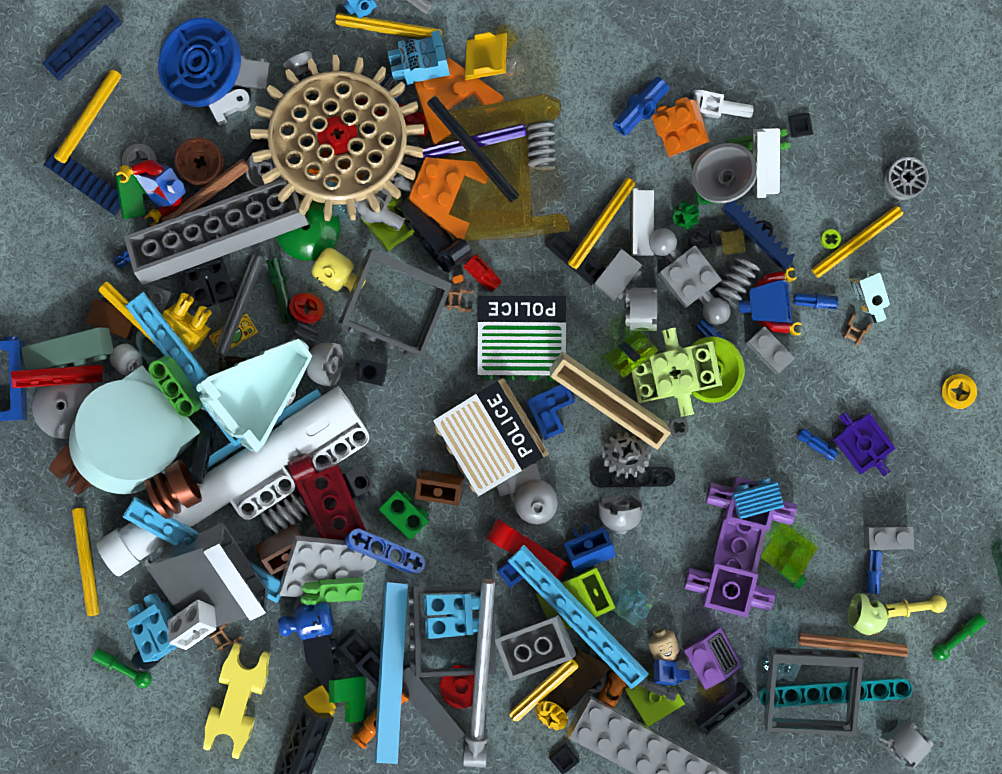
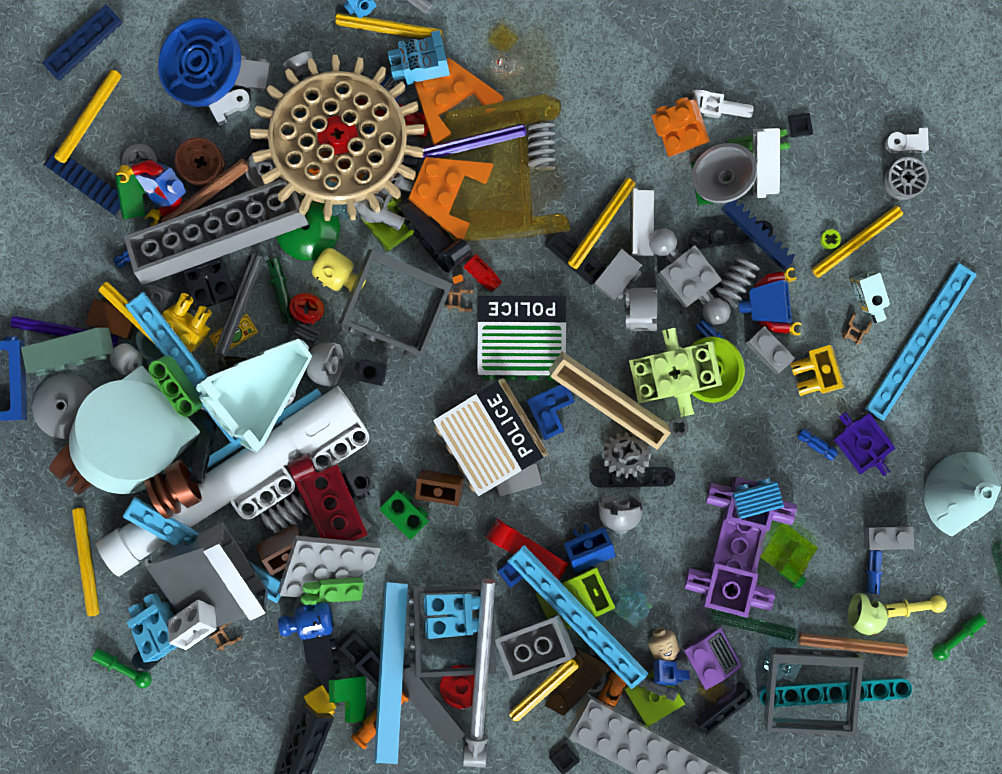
red tile [11,365,103,388] -> none
light yellow piece [203,642,270,759] -> none
blue beam [345,529,425,574] -> none
black axle [427,96,519,203] -> none
yellow piece [465,32,507,80] -> none
light grey cylinder [514,479,558,525] -> none
yellow gear [535,701,568,731] -> none
clear neon green slope [604,331,658,378] -> none
blue piece [612,77,670,136] -> none
green gear [673,201,700,230] -> none
clear yellow tile [720,230,746,255] -> none
blue axle [793,292,838,310] -> none
light grey brick [879,719,934,770] -> none
yellow gear [941,374,977,409] -> none
none -> dark purple axle [10,316,119,347]
none -> clear green axle [710,609,796,641]
none -> yellow brick [790,345,845,396]
none -> medium azure tile [865,262,977,421]
none -> white leg [885,128,929,154]
none -> light aqua cone [924,452,1001,536]

